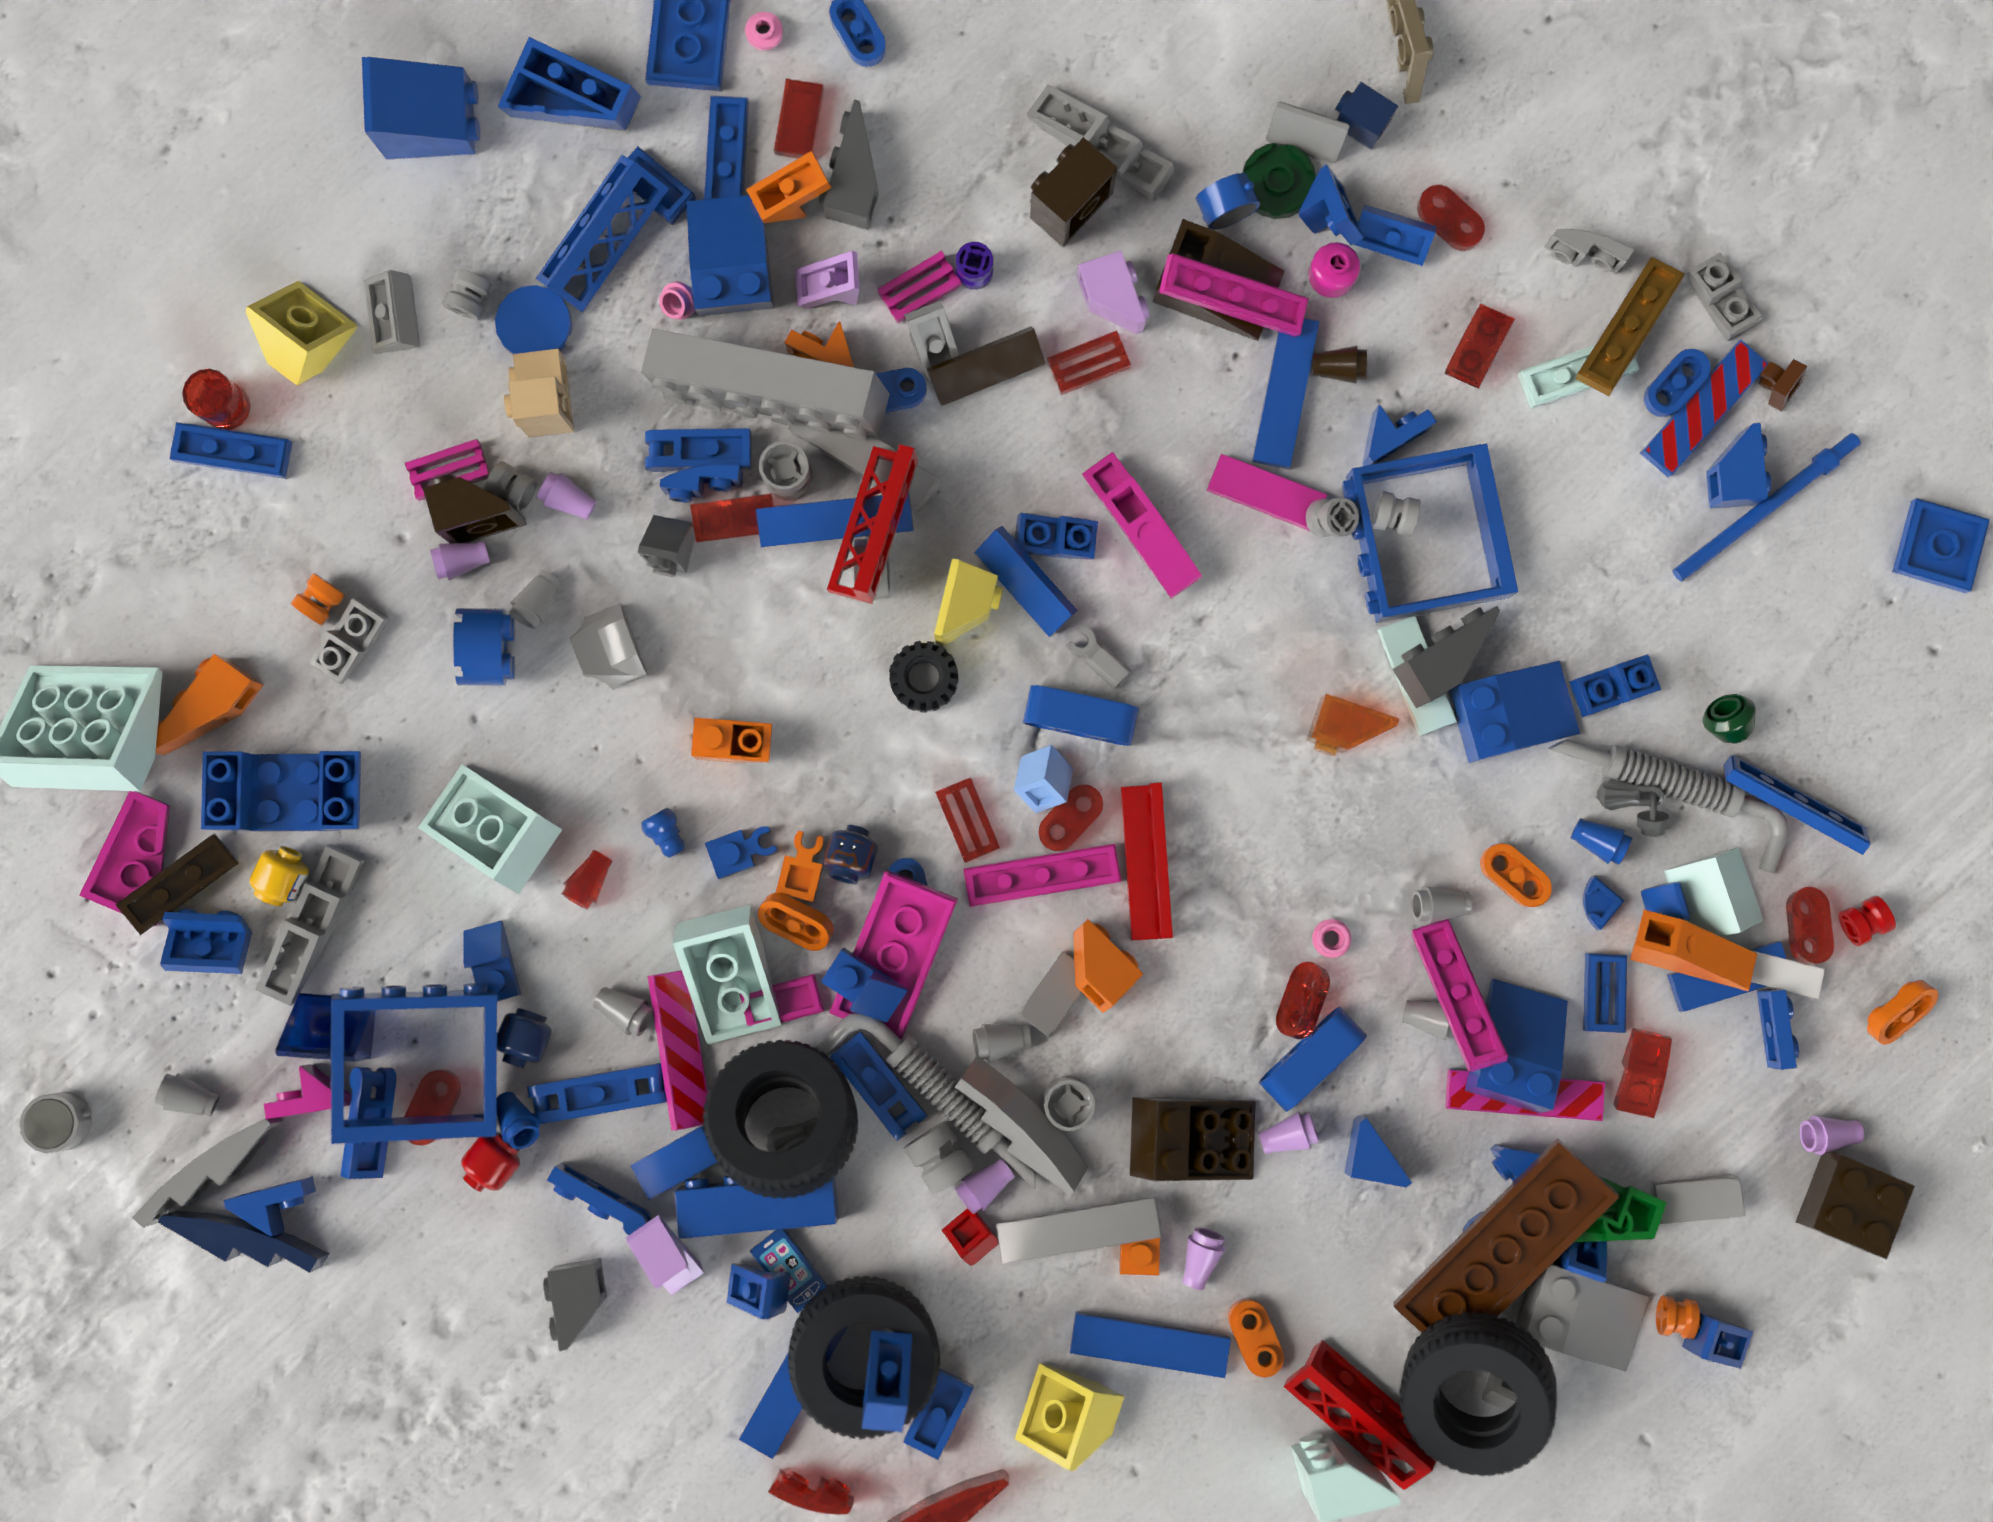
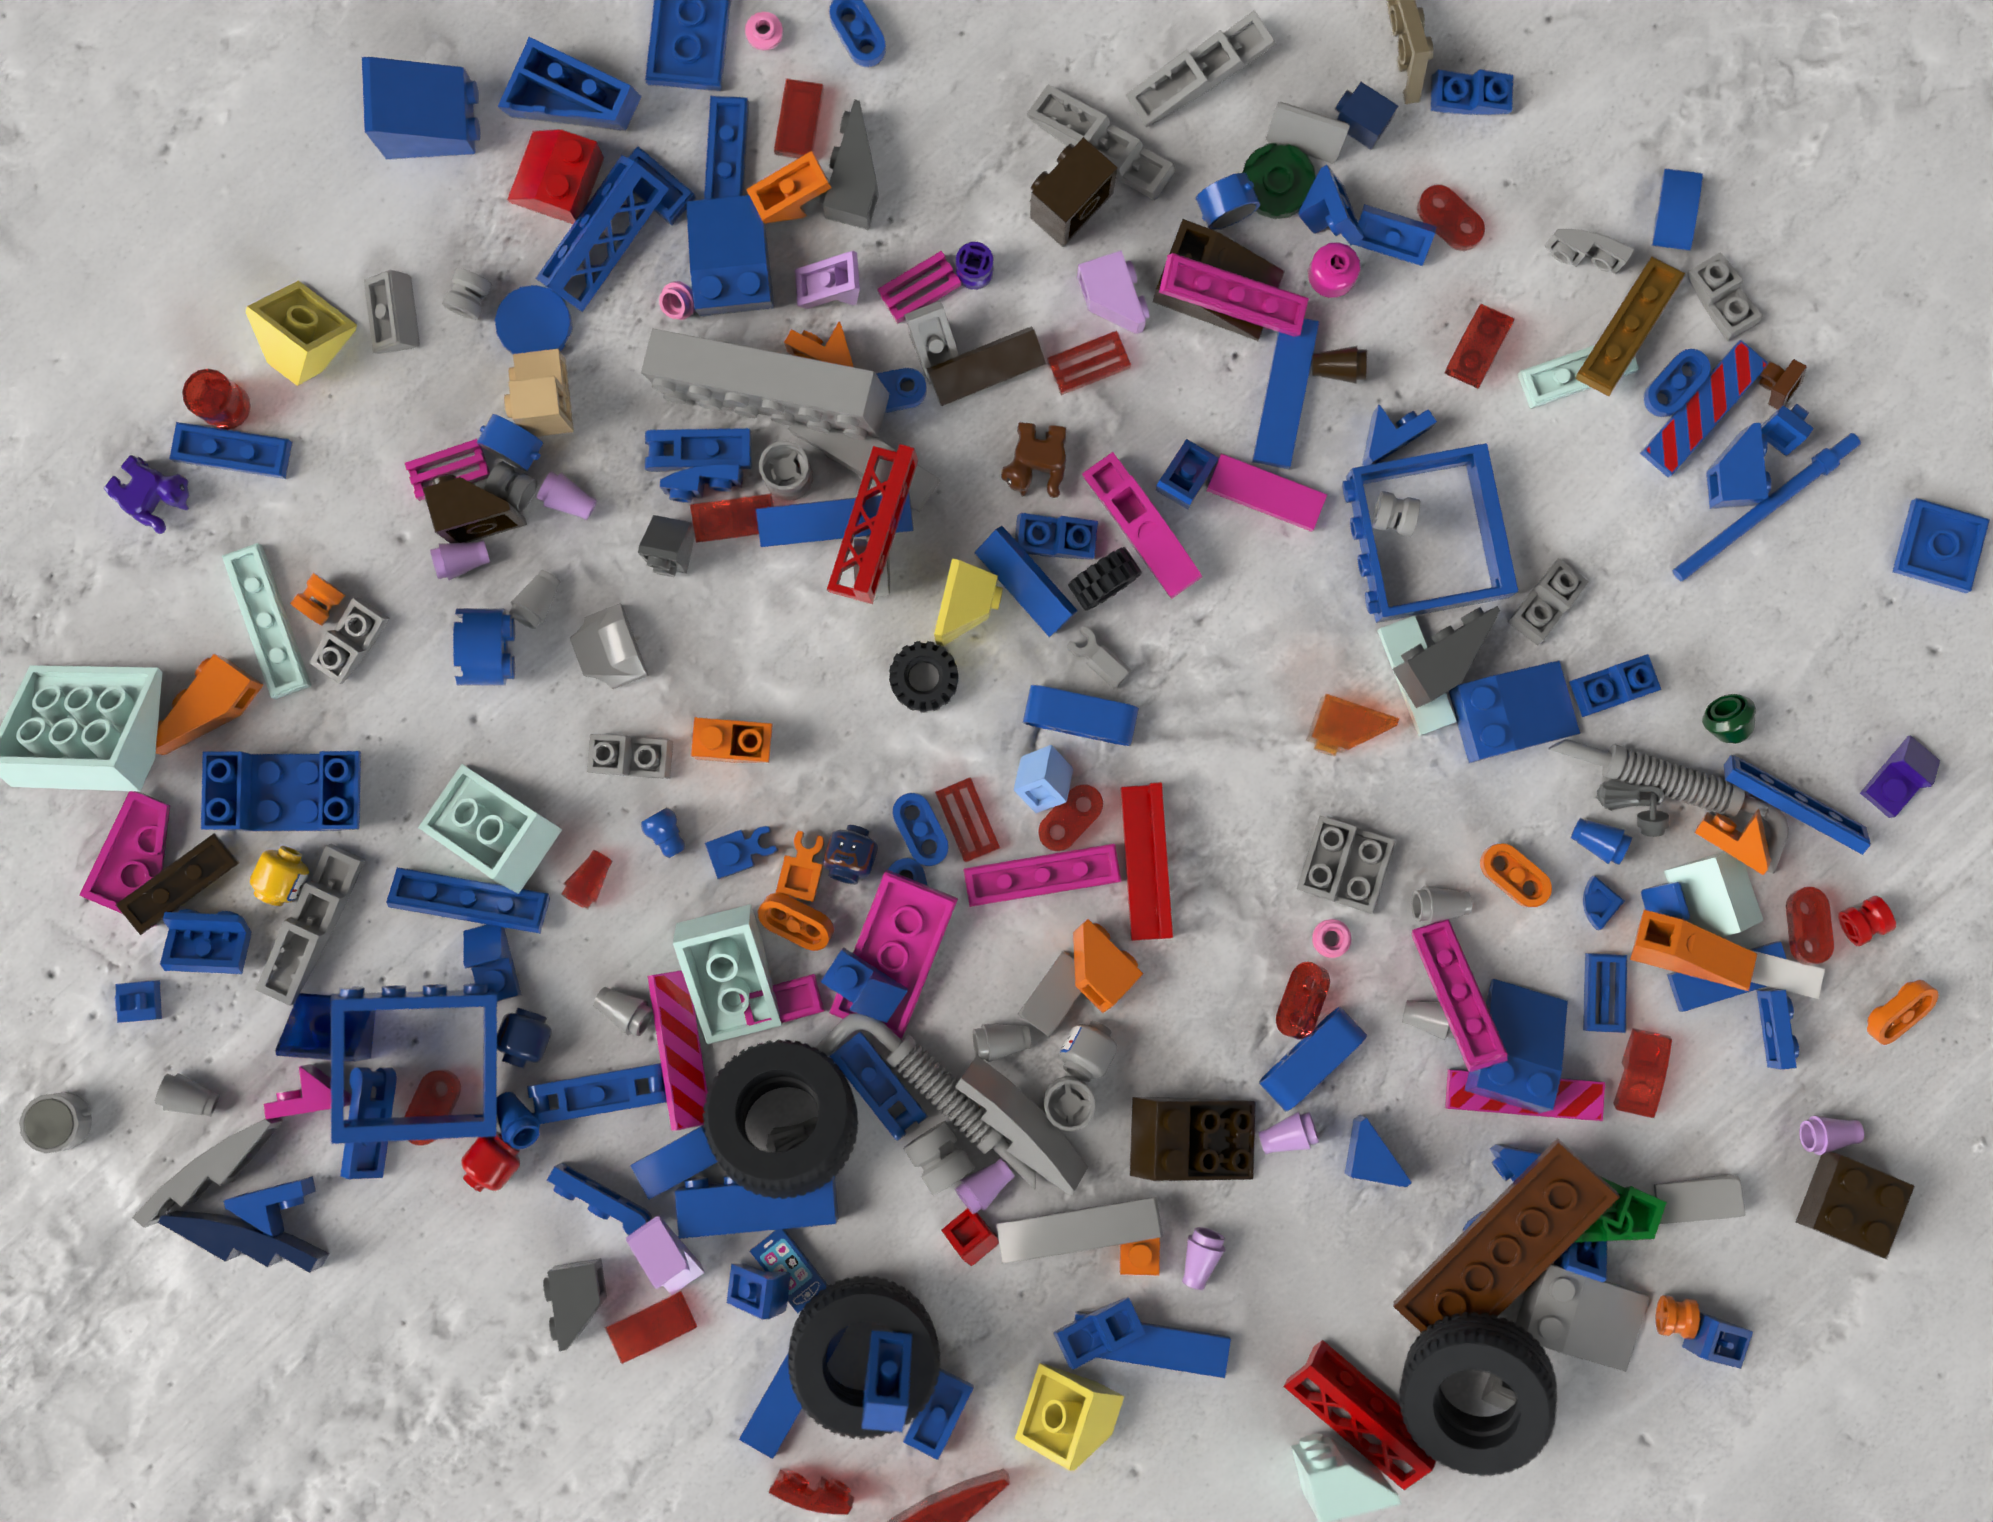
orange plate [1228,1298,1284,1377] -> none
light grey wheel [1306,498,1359,537] -> none
none -> dark purple animal [104,455,189,534]
none -> blue tile [115,980,162,1023]
none -> light aqua tile [222,543,311,699]
none -> blue tile [386,867,550,934]
none -> blue piece [476,414,543,471]
none -> red slope [507,129,604,224]
none -> light grey slope [587,734,673,779]
none -> clear red slope [605,1291,697,1364]
none -> blue plate [892,793,949,866]
none -> reddish brown animal [1001,422,1066,498]
none -> blue slope [1053,1297,1146,1370]
none -> light grey head [1060,1021,1117,1082]
none -> black tyre [1068,547,1142,611]
none -> light grey slope [1125,10,1276,127]
none -> blue slope [1156,439,1219,509]
none -> light grey slope [1297,816,1396,914]
none -> blue slope [1430,69,1513,115]
none -> light grey slope [1508,558,1589,646]
none -> blue slope [1652,169,1703,250]
none -> orange slope [1695,809,1771,876]
none -> blue tile [1761,404,1814,456]
none -> dark purple slope [1860,735,1940,818]

